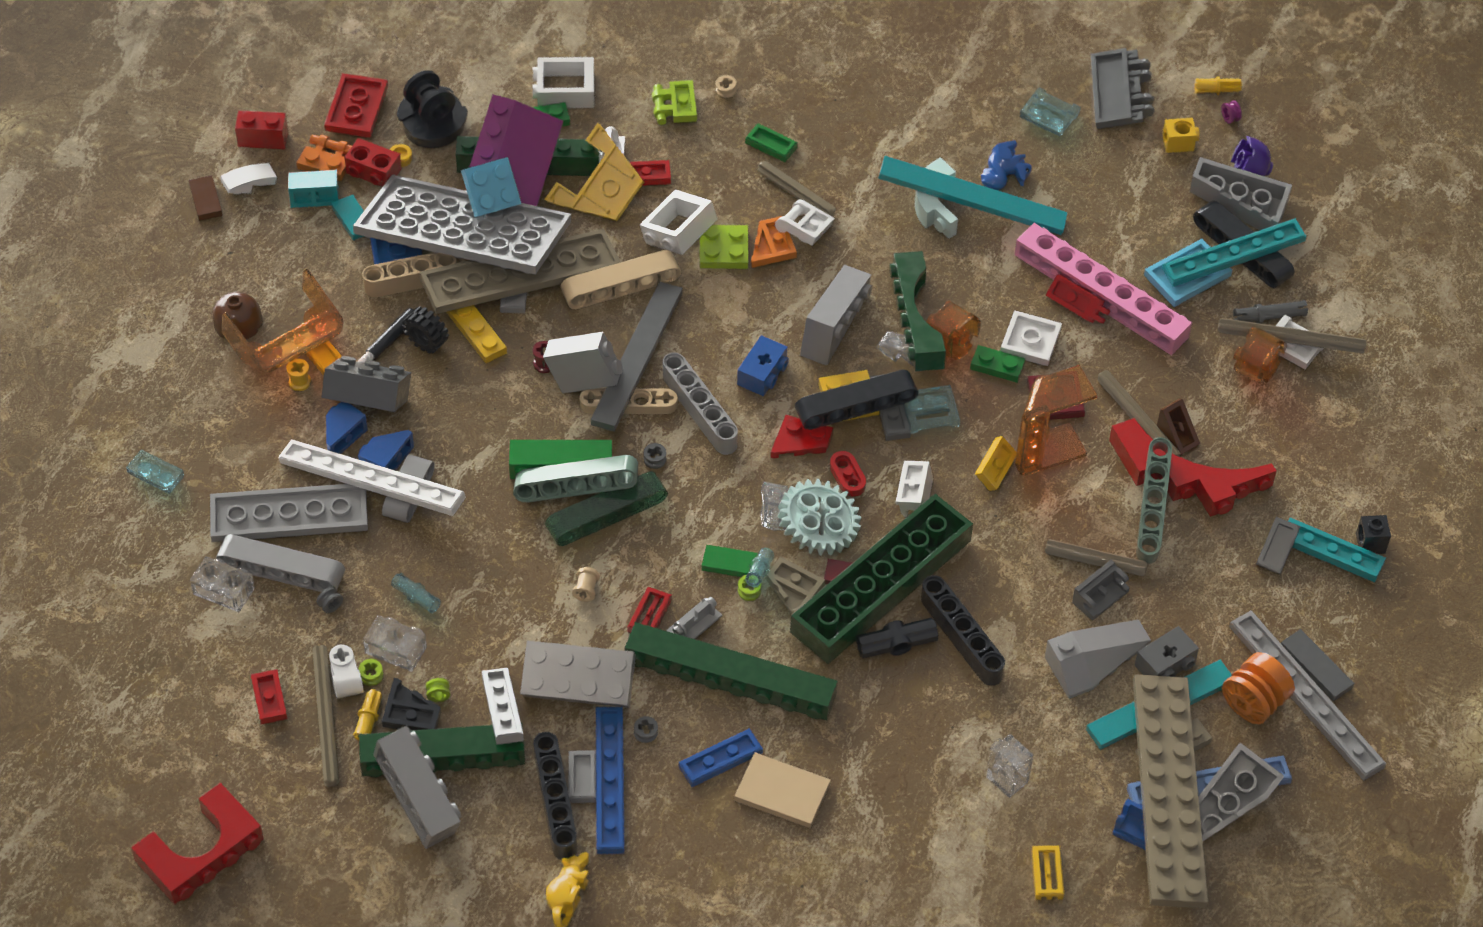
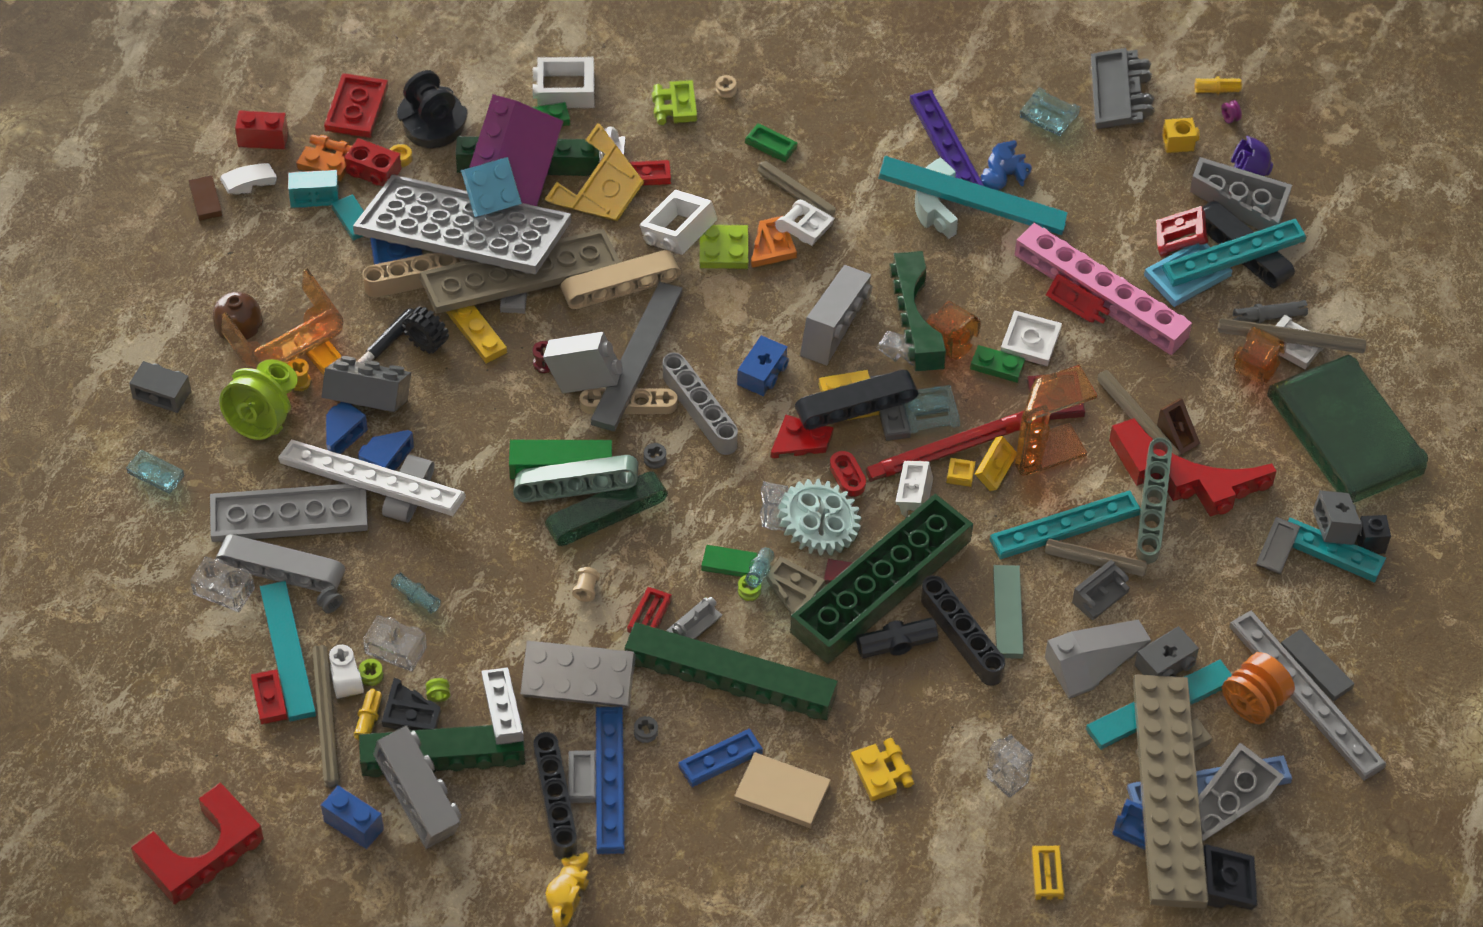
none -> dark grey brick [129,361,191,413]
none -> lime piece [219,359,298,440]
none -> teal tile [260,581,316,722]
none -> blue brick [321,785,384,849]
none -> yellow plate [850,738,914,802]
none -> red piece [866,405,1046,482]
none -> dark purple tile [910,89,984,186]
none -> yellow tile [946,458,976,487]
none -> teal tile [989,490,1141,560]
none -> sand green tile [993,565,1023,659]
none -> red plate [1156,206,1208,257]
none -> black plate [1203,844,1257,910]
none -> clear green windscreen [1267,355,1428,503]
none -> dark grey brick [1313,490,1362,545]

